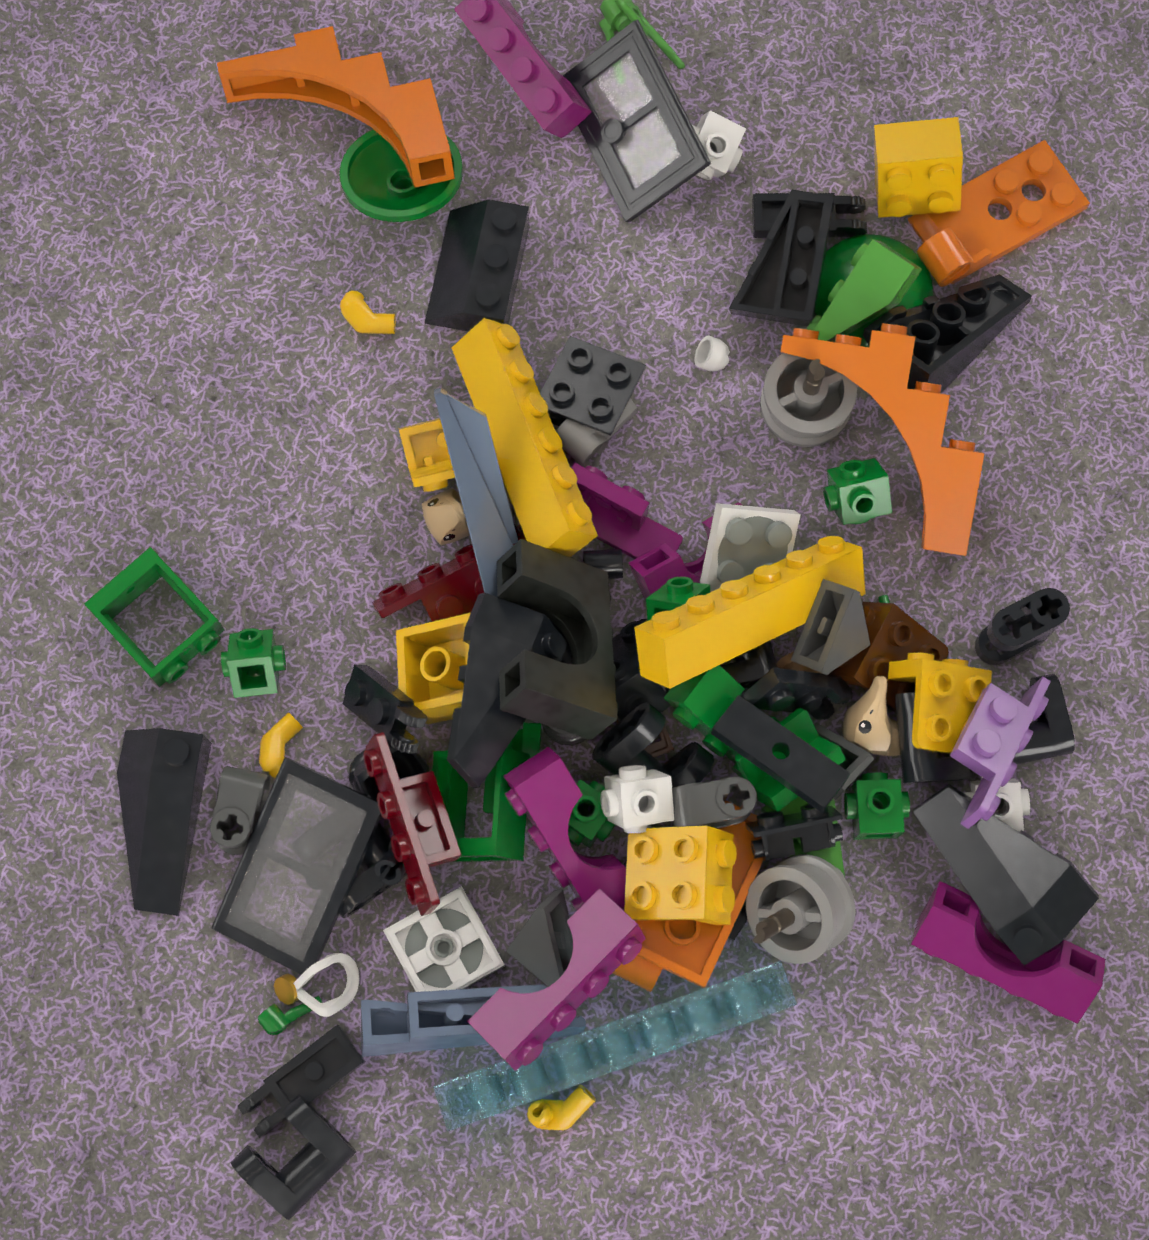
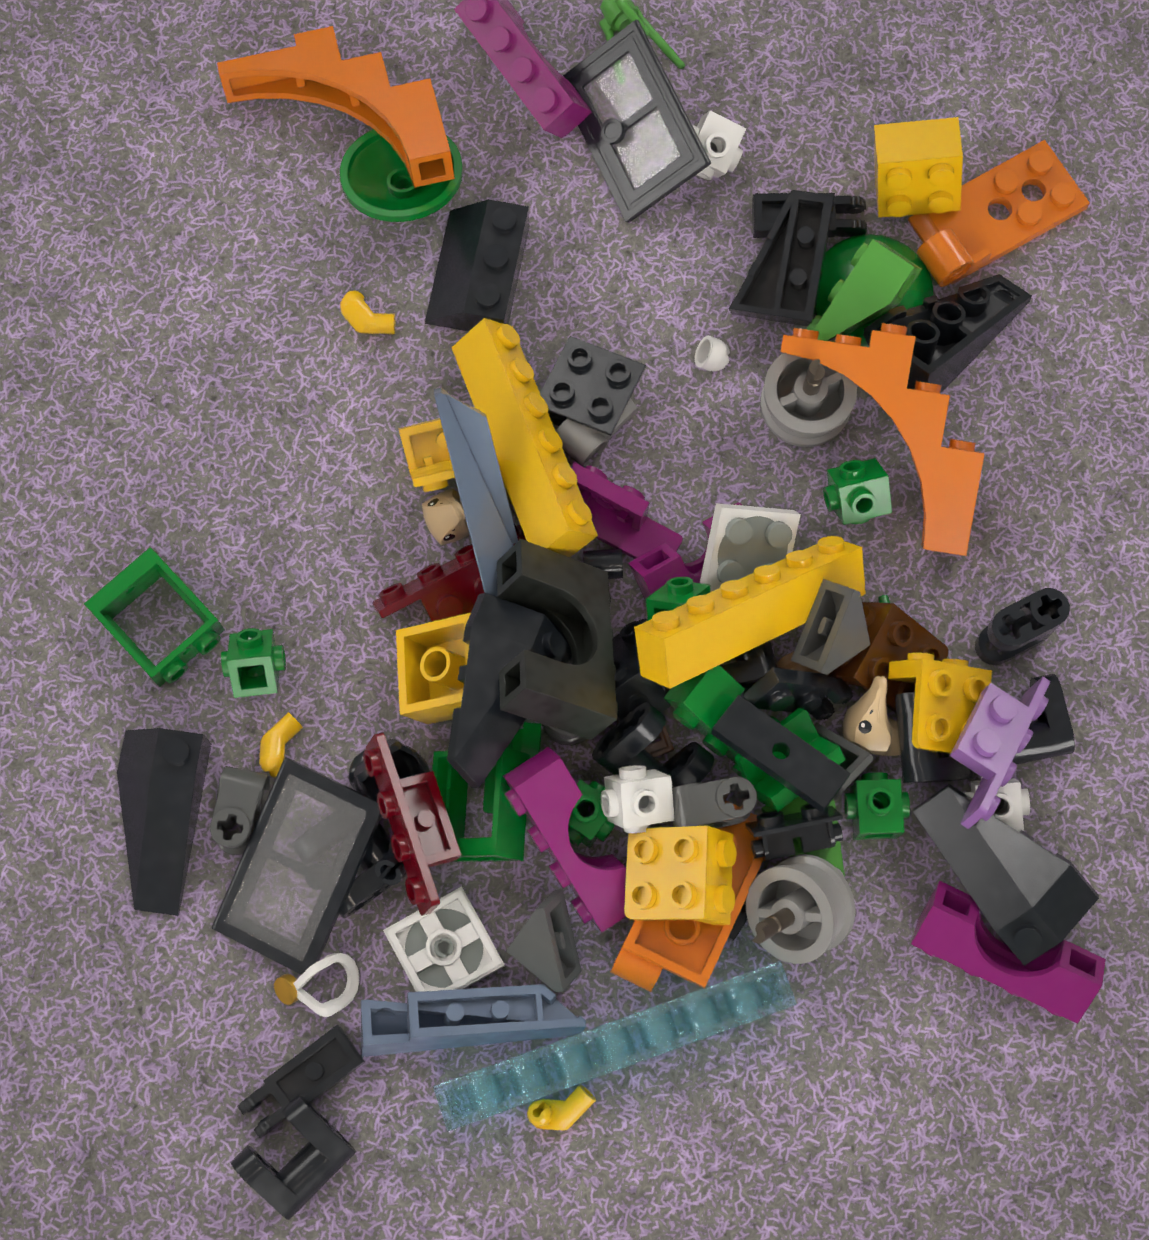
green hand [258,996,322,1036] -> none
black hinge [342,664,427,754] -> none
magenta arch [467,888,646,1071] -> none

